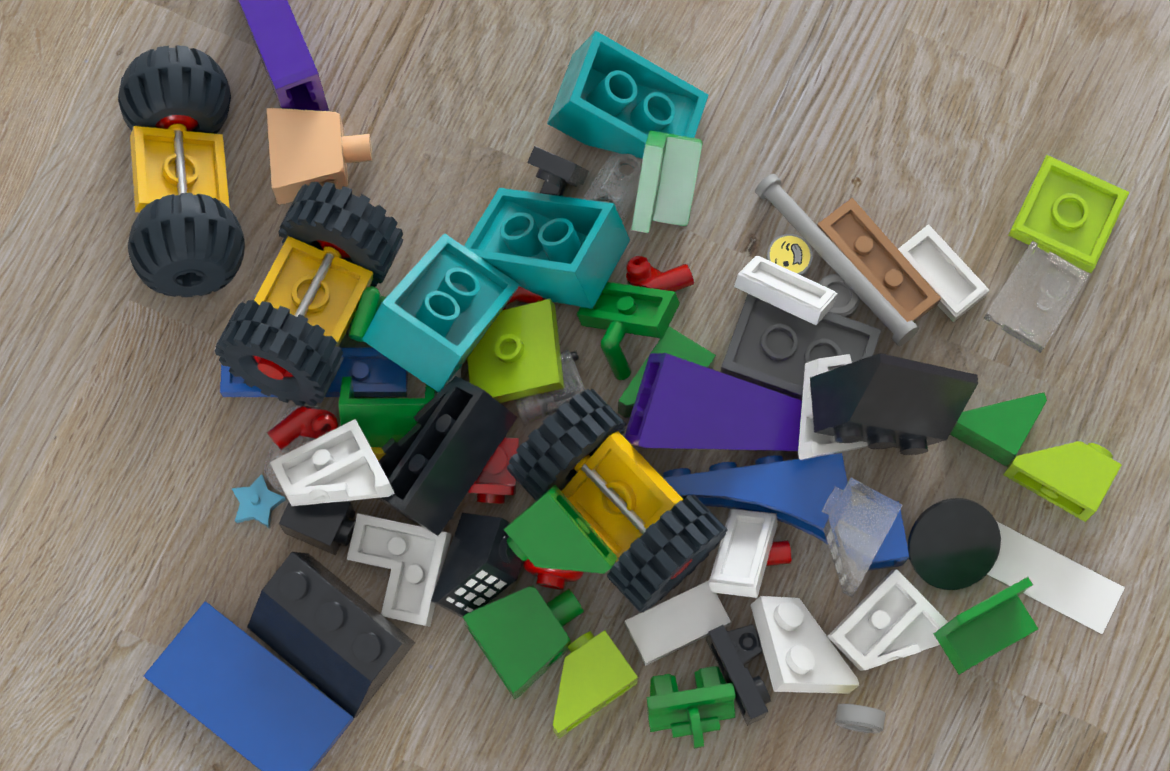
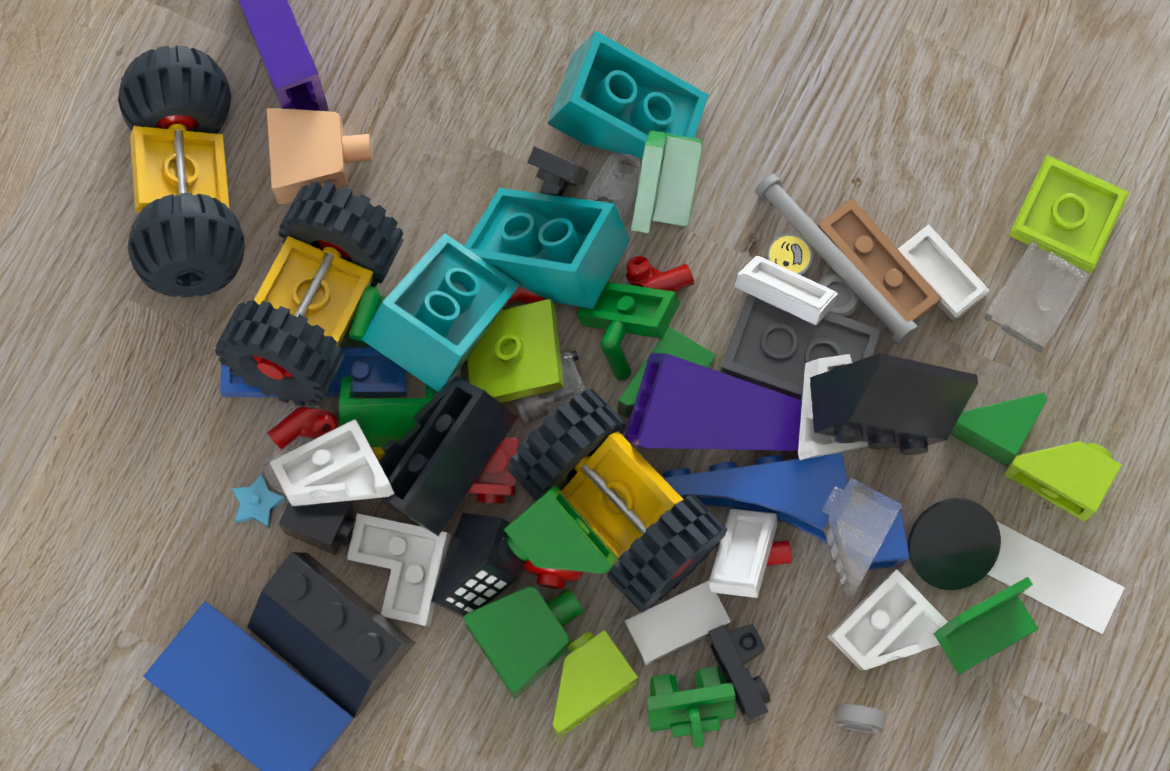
white wing [751,596,859,694] -> none

